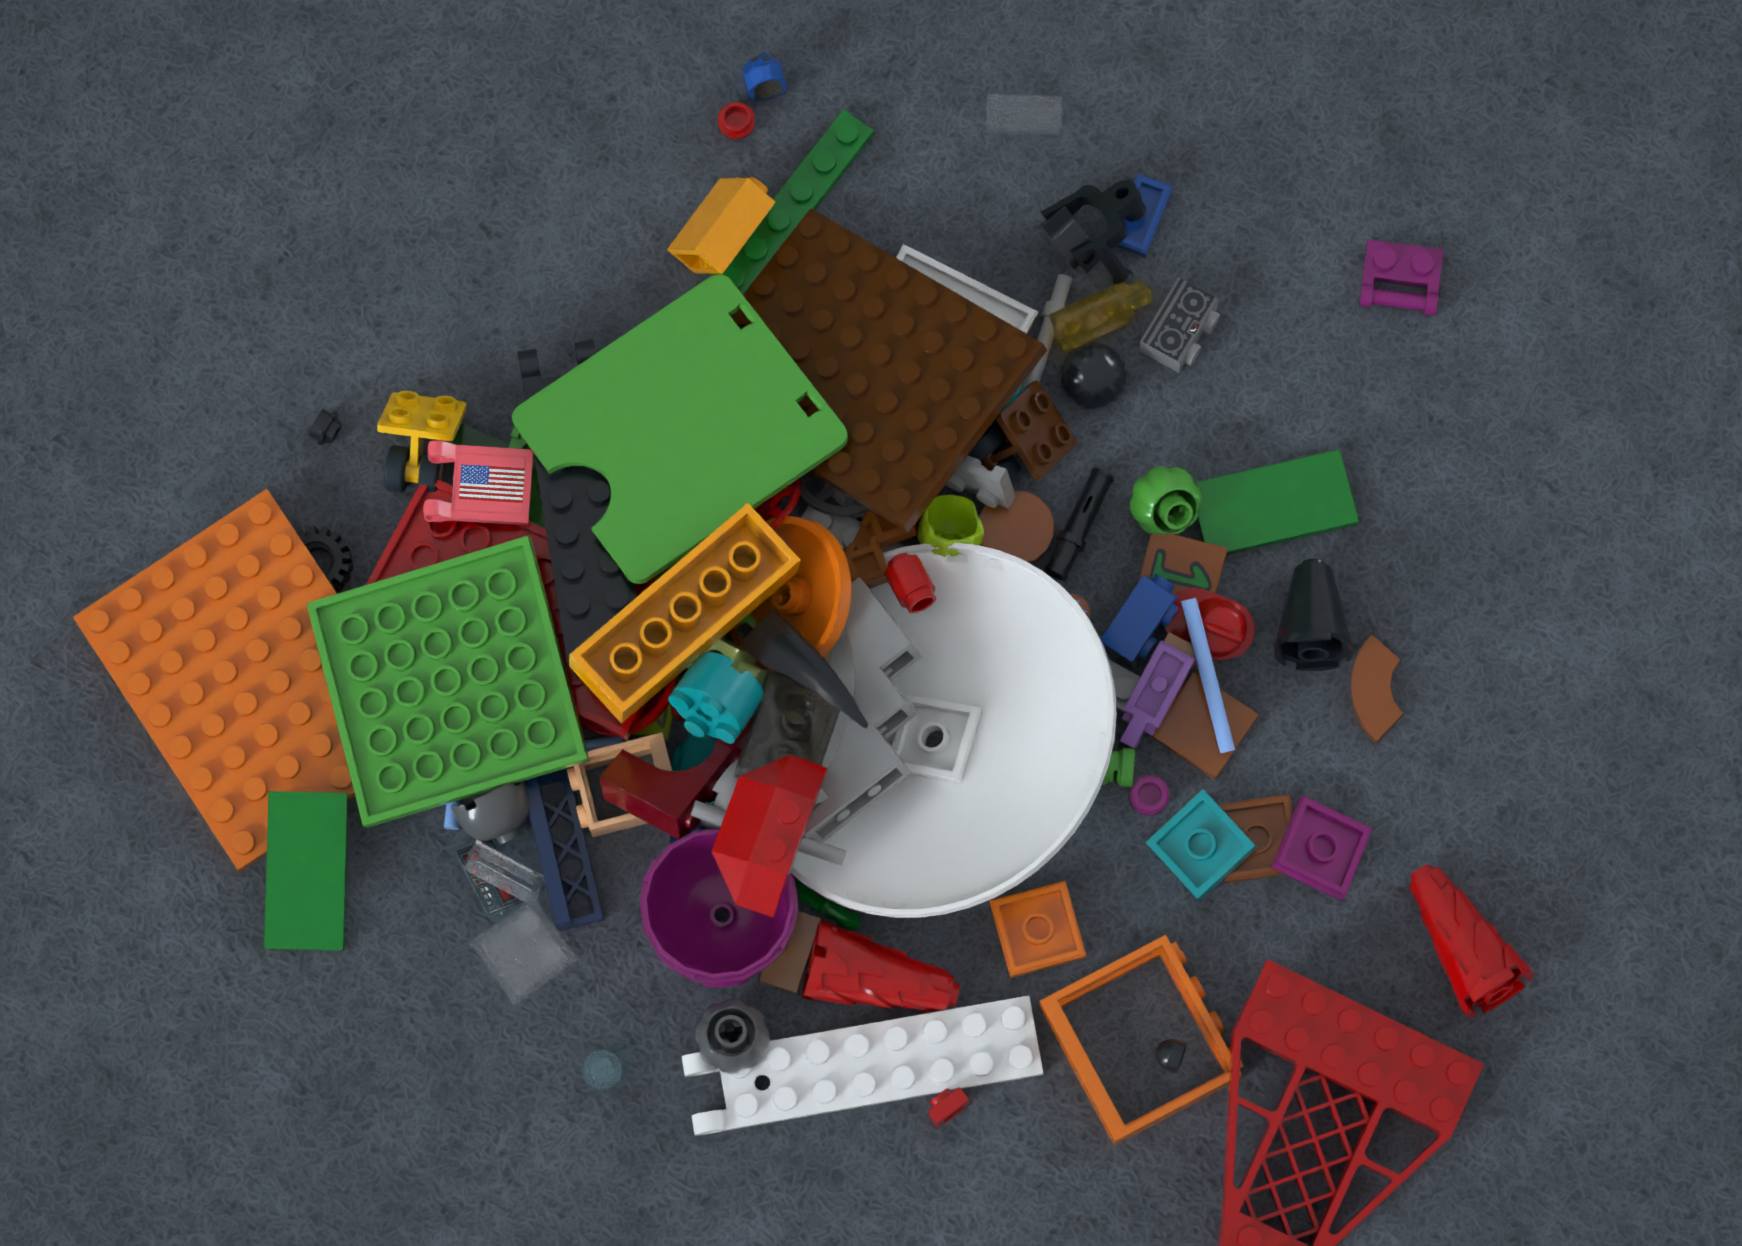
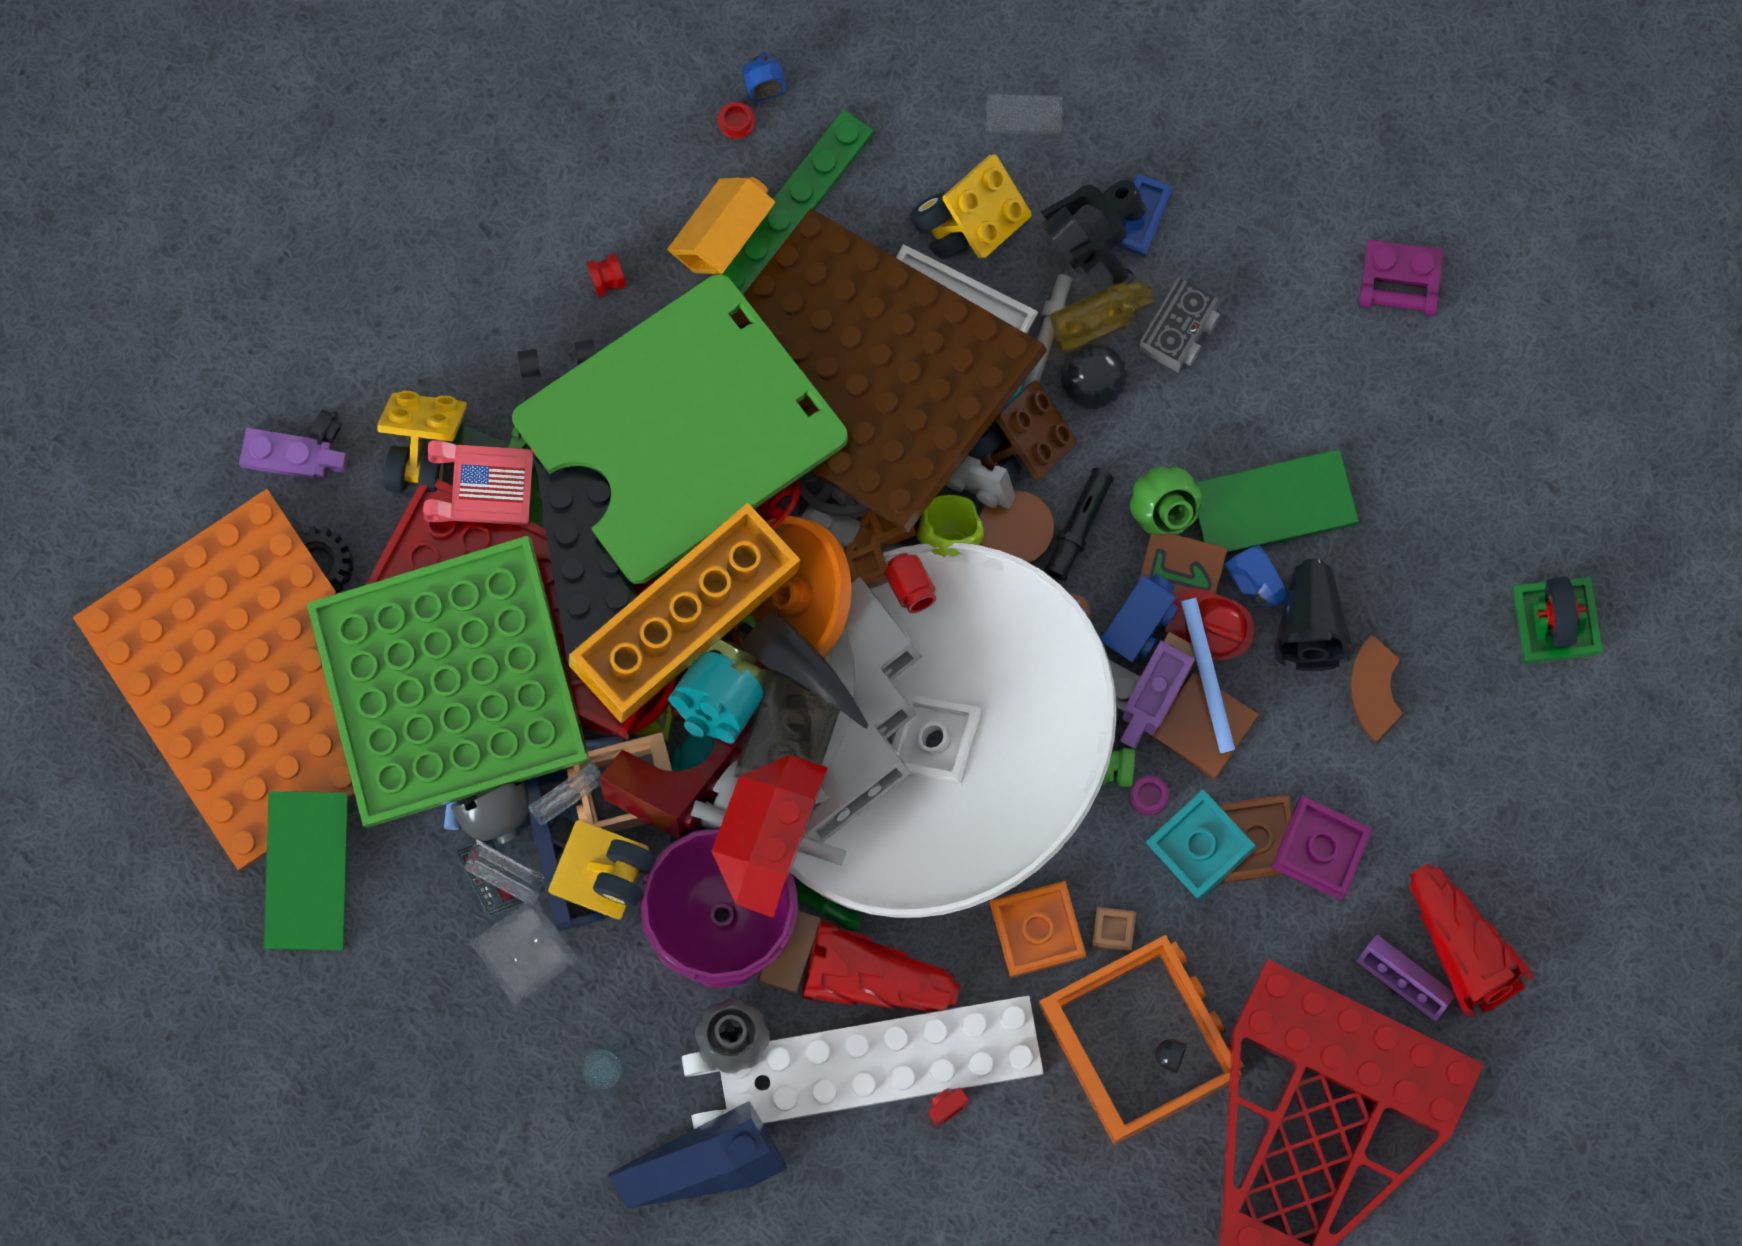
none -> medium lavender hinge [239,428,349,479]
none -> clear tile [528,762,601,825]
none -> yellow plate [548,820,656,920]
none -> red wheel [586,253,627,298]
none -> dark blue wedge [609,1101,787,1209]
none -> yellow plate [910,154,1032,259]
none -> medium nougat tile [1092,907,1136,952]
none -> blue rock [1225,545,1287,607]
none -> medium lavender piece [1356,935,1456,1022]
none -> green plate [1512,576,1603,664]

